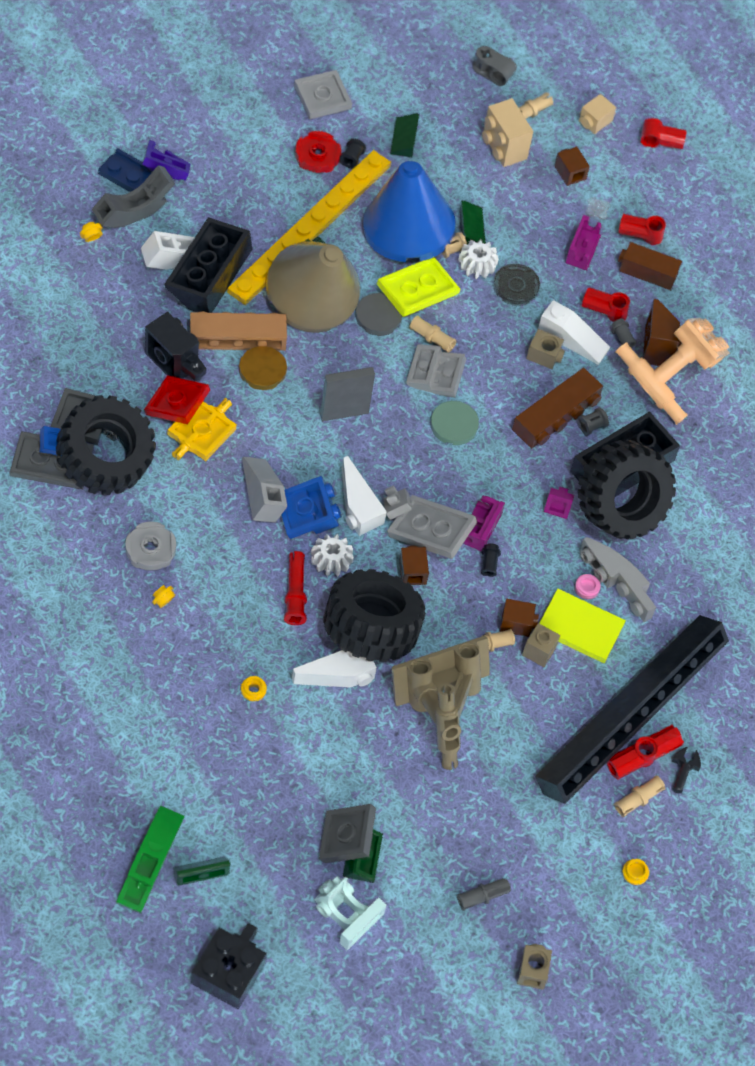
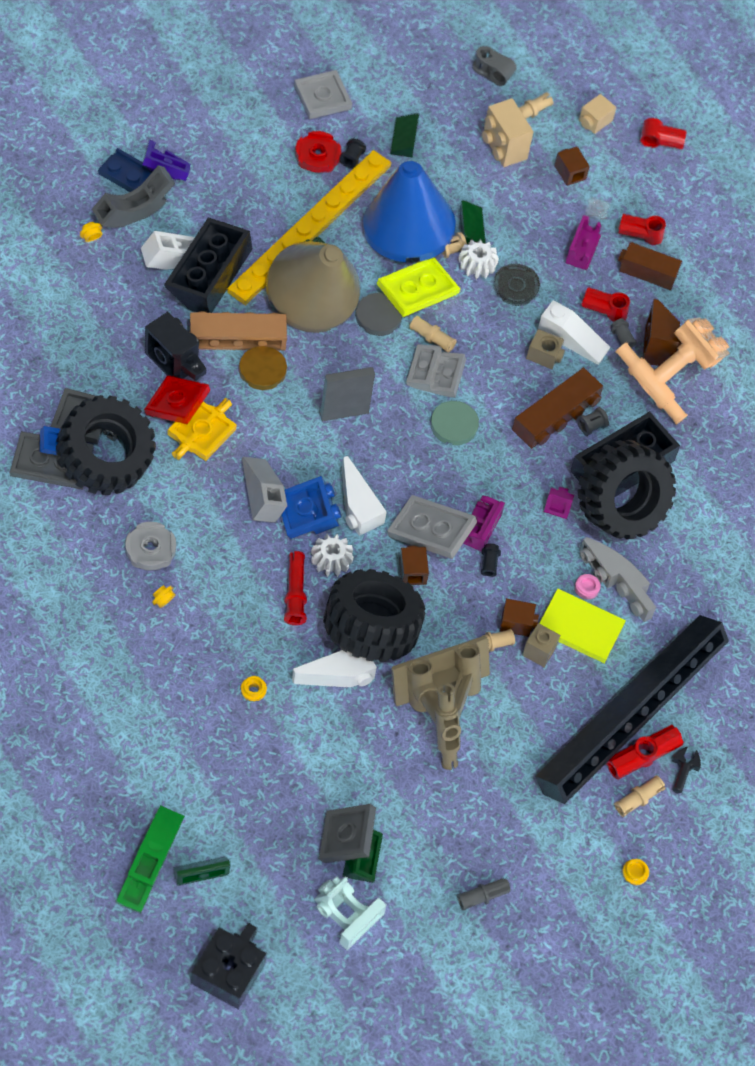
light grey tile [383,485,412,520] -> none
dark tan brick [517,944,552,990] -> none

